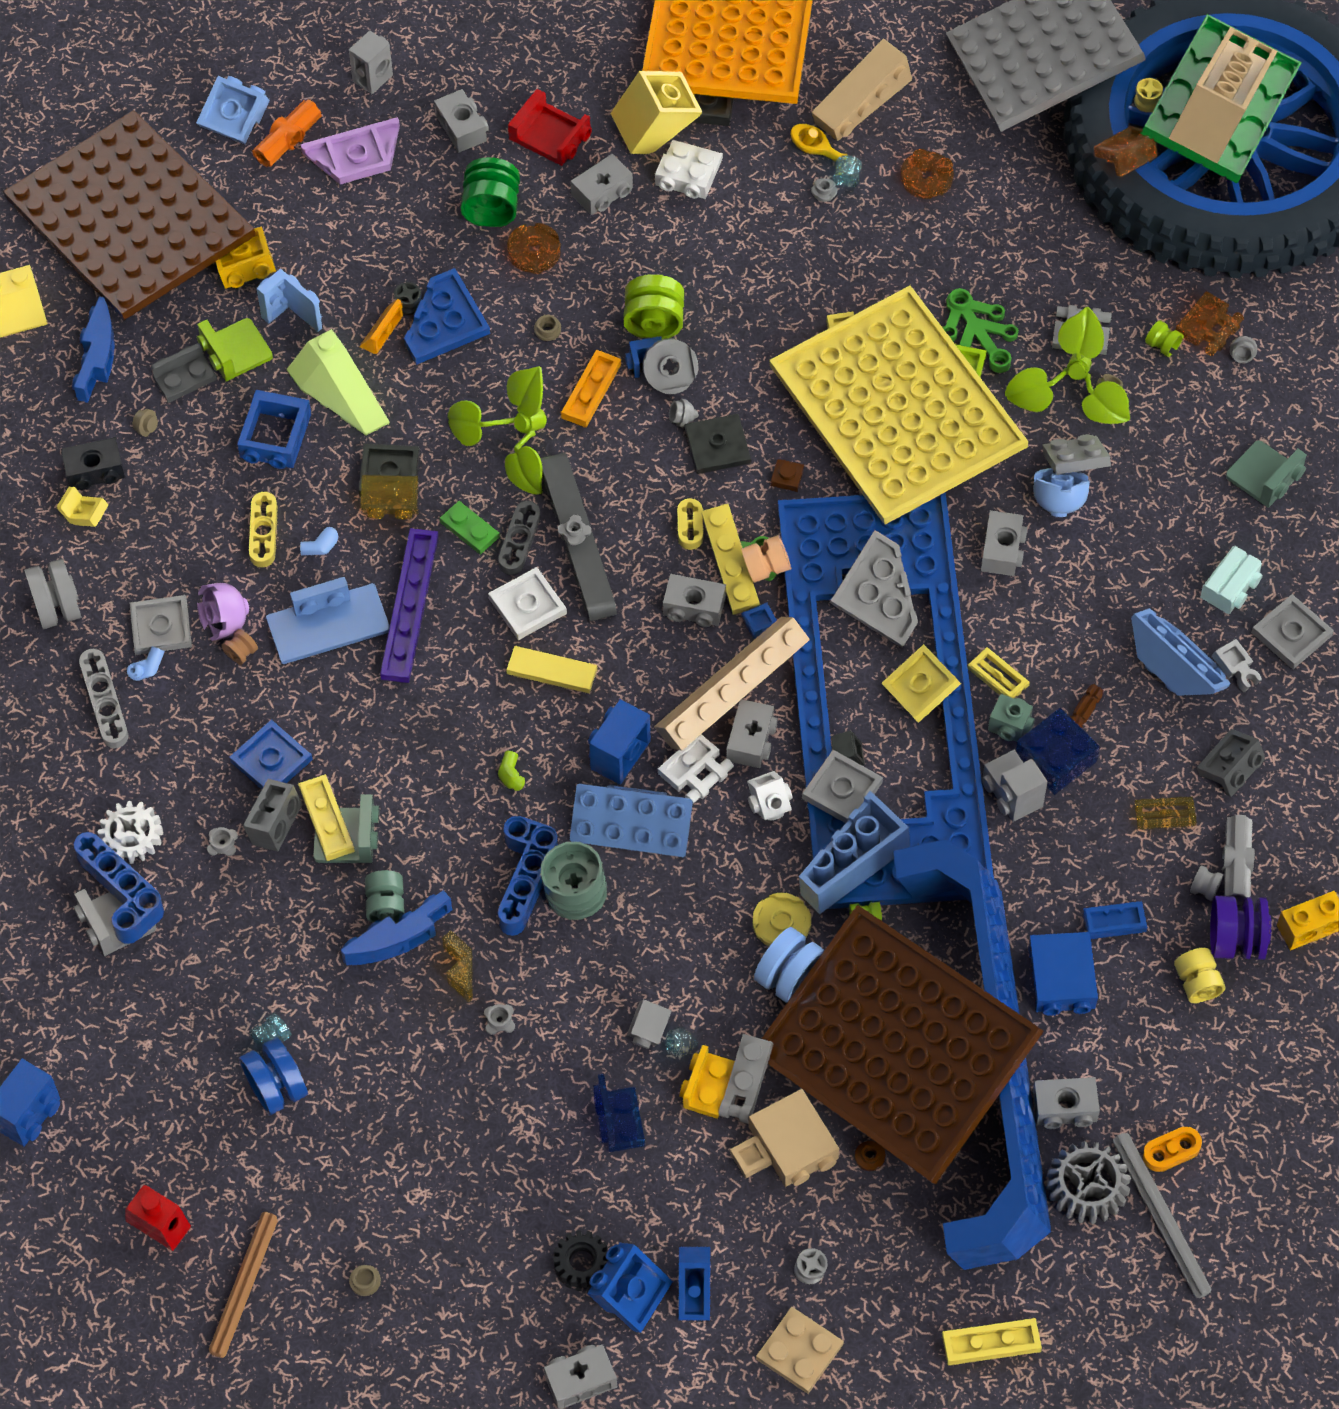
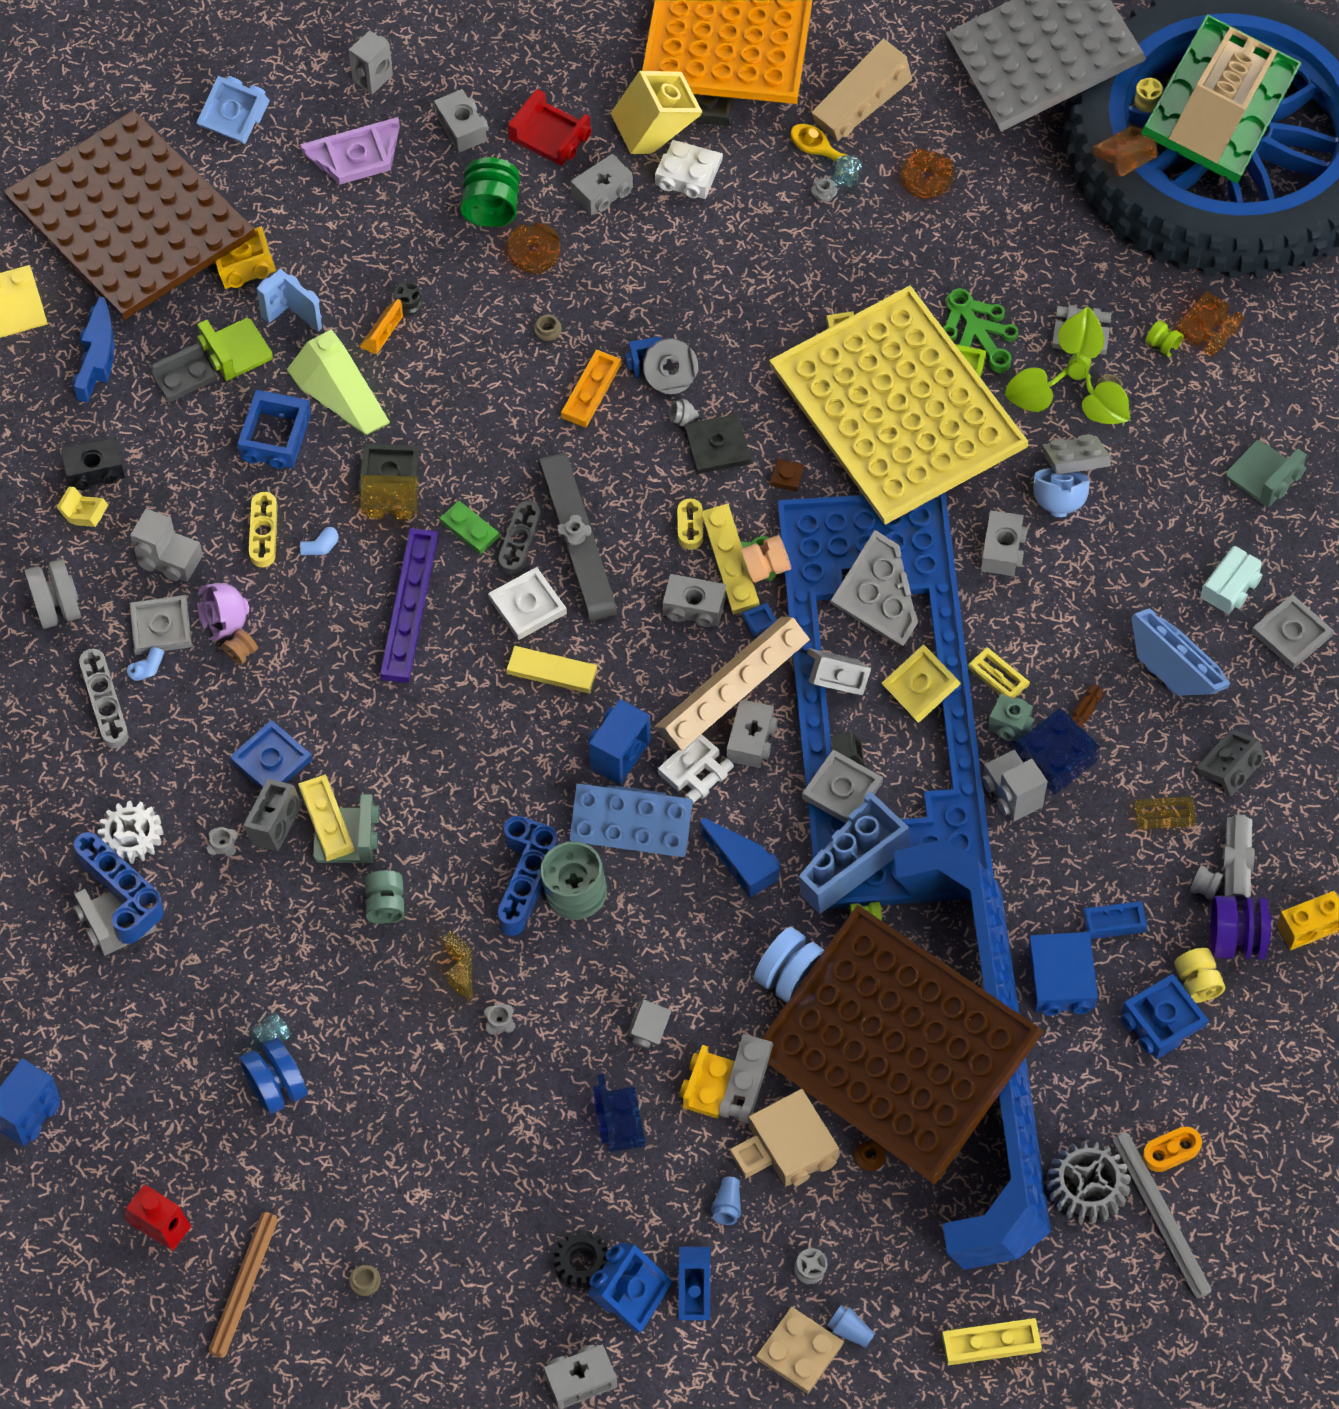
dark tan plate [132,409,158,437] -> none
orange piece [252,99,322,167] -> none
medium blue bracket [266,577,390,664] -> none
blue slope [341,890,452,965] -> none
blue plate [404,268,490,365] -> none
lime plant [448,366,547,494] -> none
lime arm [498,750,525,791] -> none
lime wheel [624,274,684,339] -> none
clear light blue plate [665,1027,698,1057] -> none
white brick [747,771,793,820] -> none
light yellow tile [753,893,811,946] -> none
light grey brick [1032,1077,1100,1129] -> none
light grey plate [1211,639,1262,692] -> none
light grey plate [1230,336,1257,363] -> none
none -> light grey brick [130,509,203,582]
none -> blue slope [699,818,781,898]
none -> medium blue cone [711,1176,741,1225]
none -> light grey panel [807,648,872,695]
none -> medium blue cone [827,1305,875,1348]
none -> blue plate [1121,974,1209,1059]

